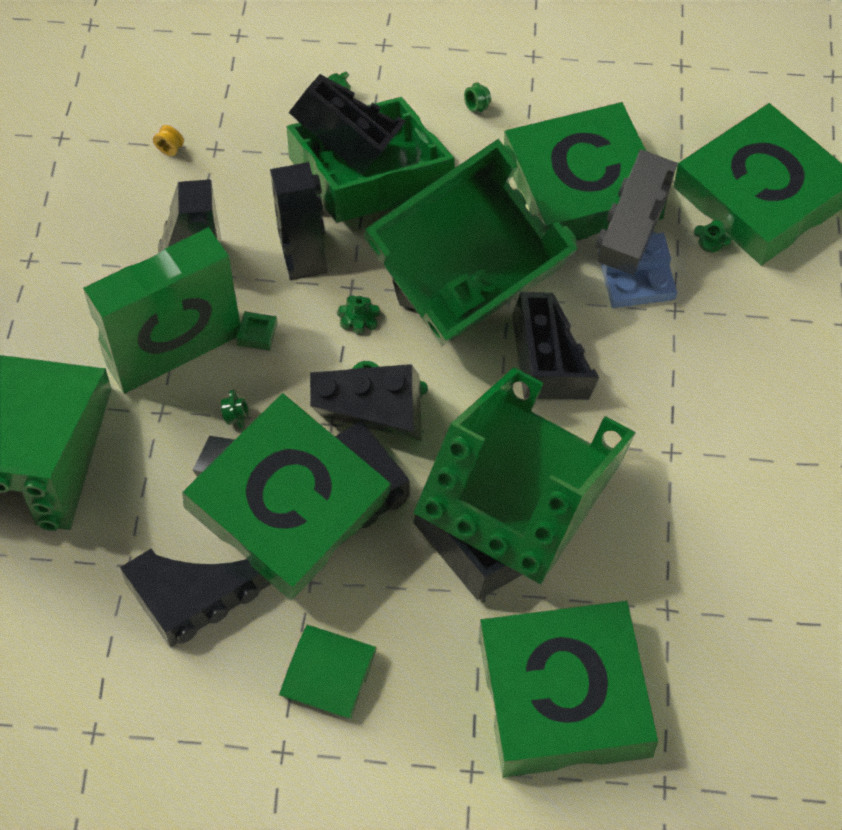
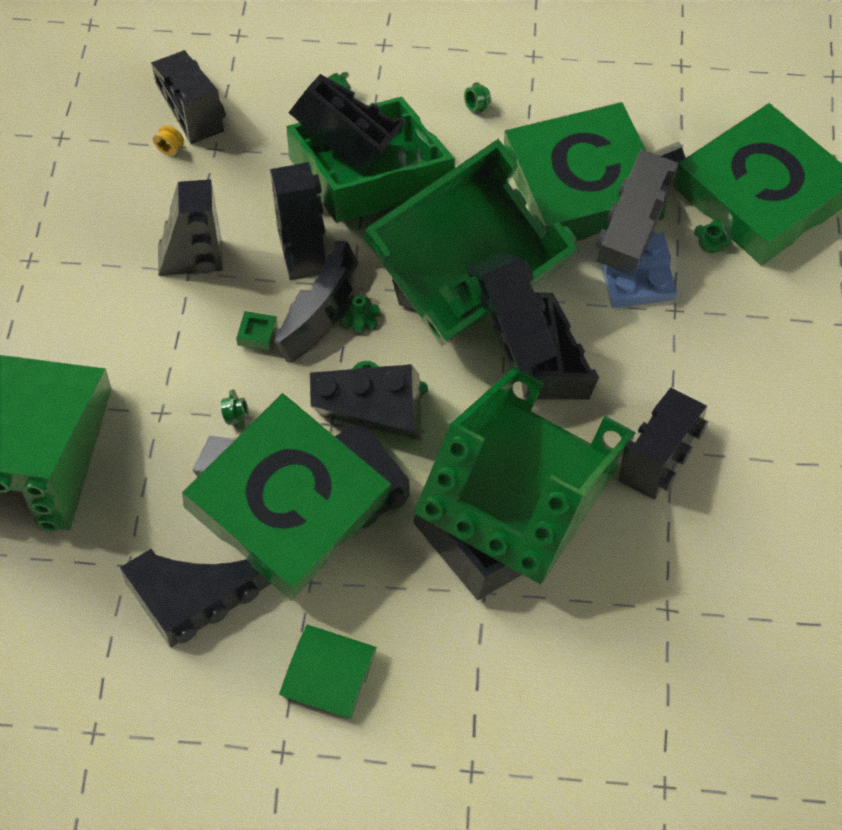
green tile [83,227,240,394] -> none
green tile [479,600,658,778] -> none
none -> black wedge [151,50,226,144]
none -> black slope [274,240,359,362]
none -> black wedge [465,252,558,372]
none -> black wedge [618,387,708,500]
none -> black slope [650,141,686,166]

